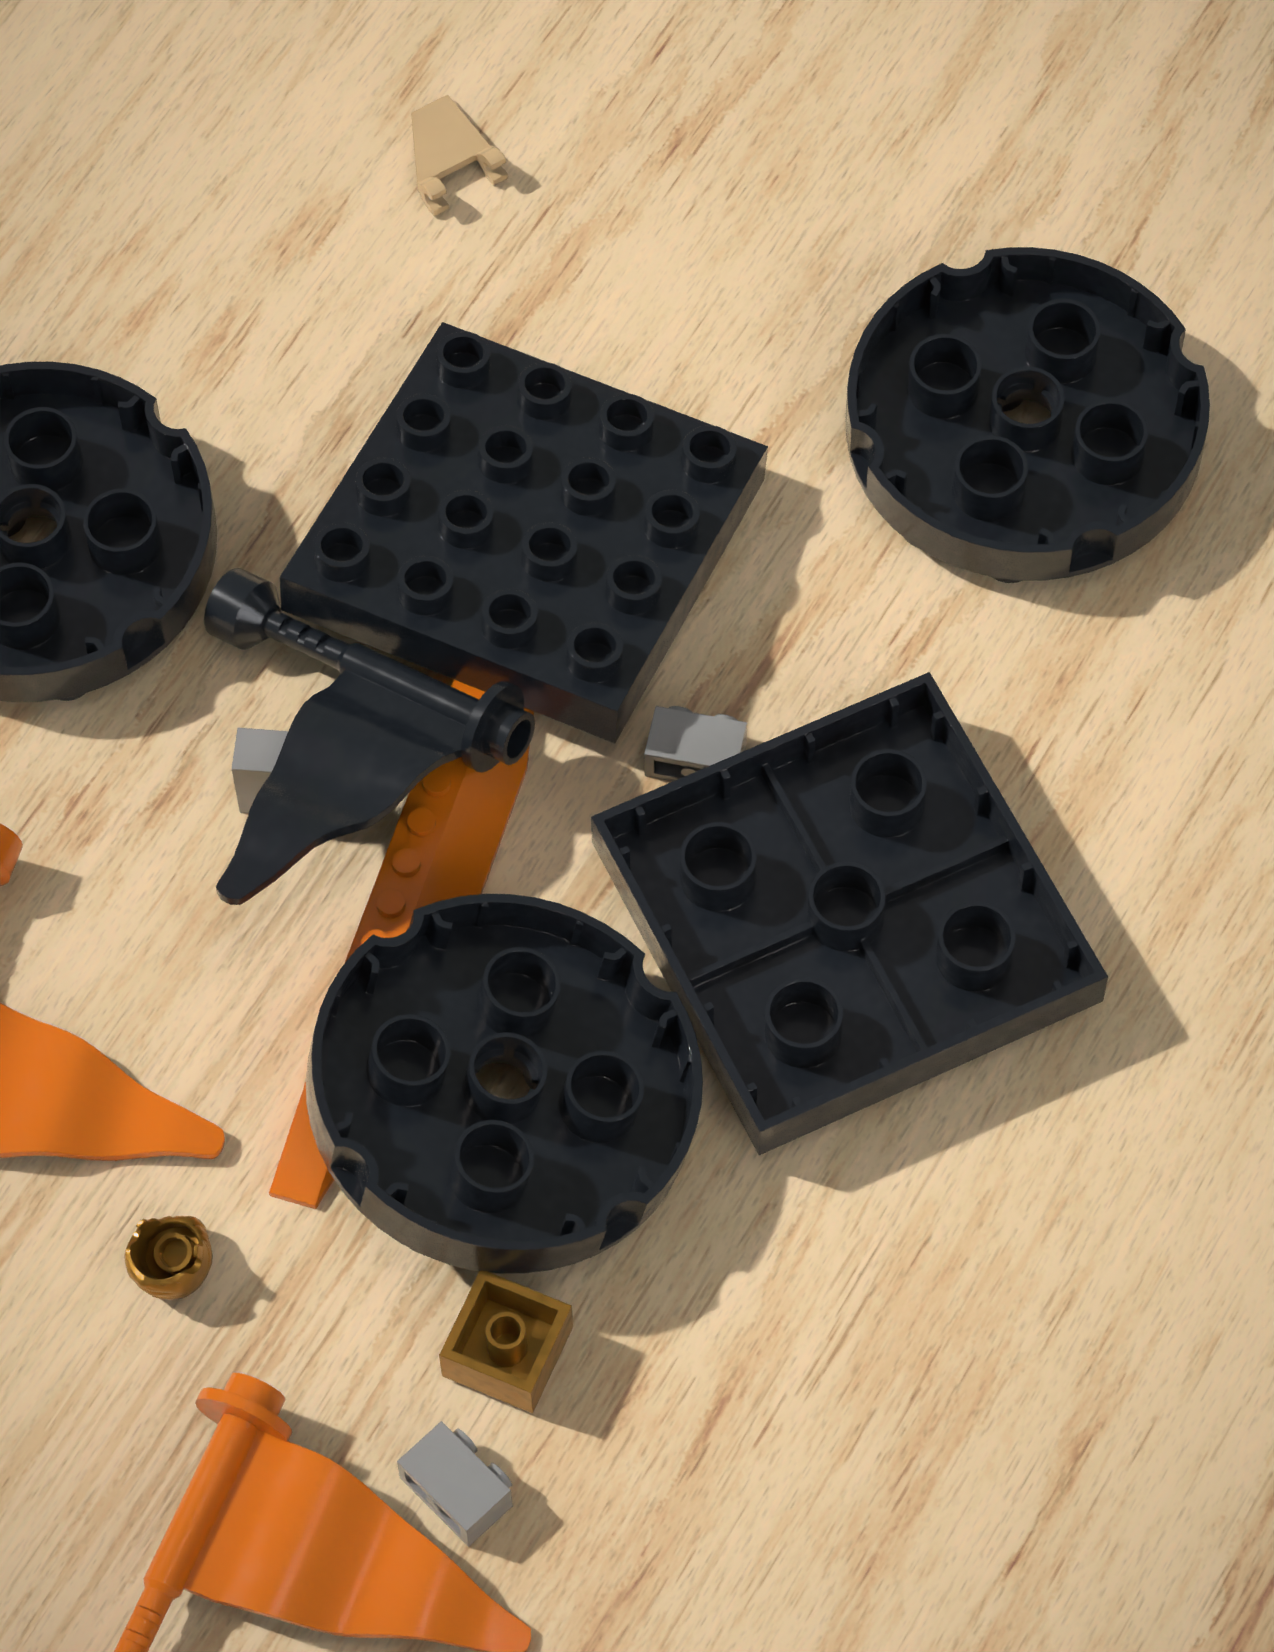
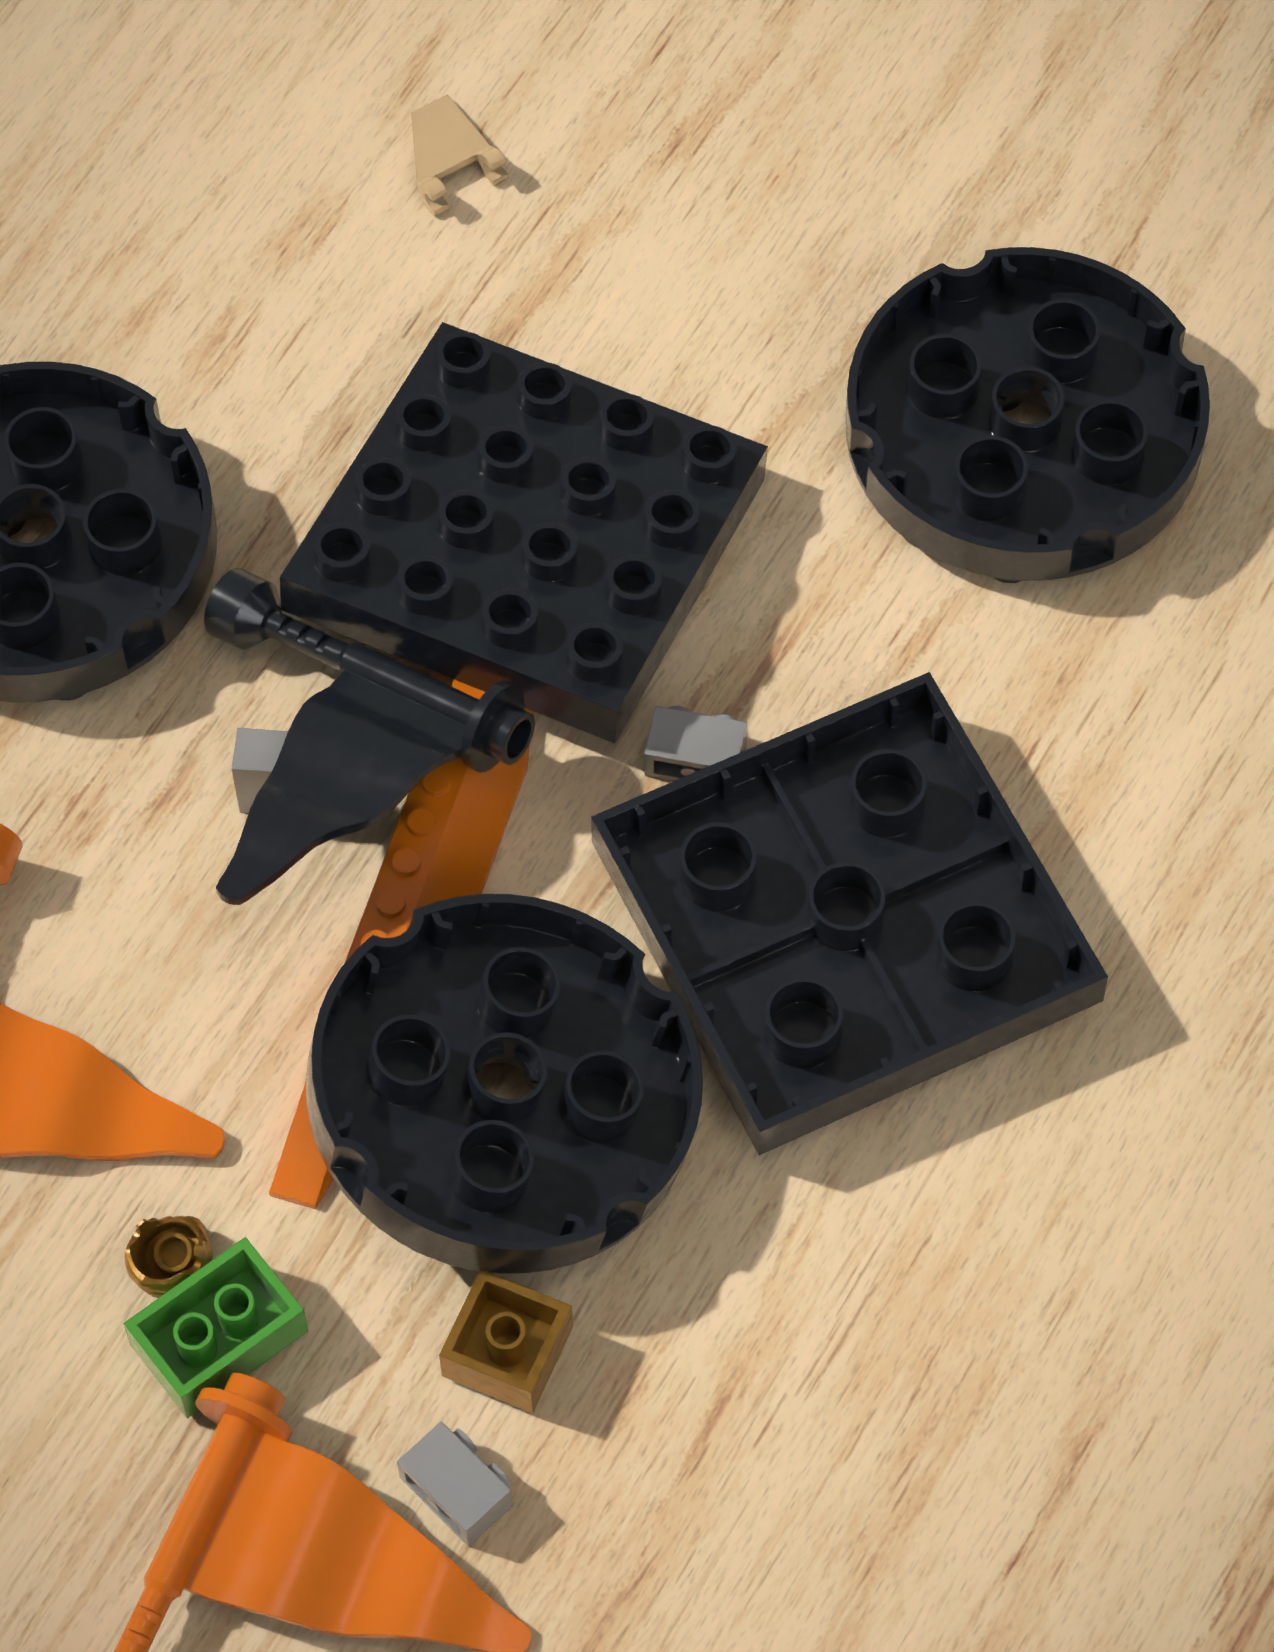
none -> bright green brick [123,1236,308,1418]

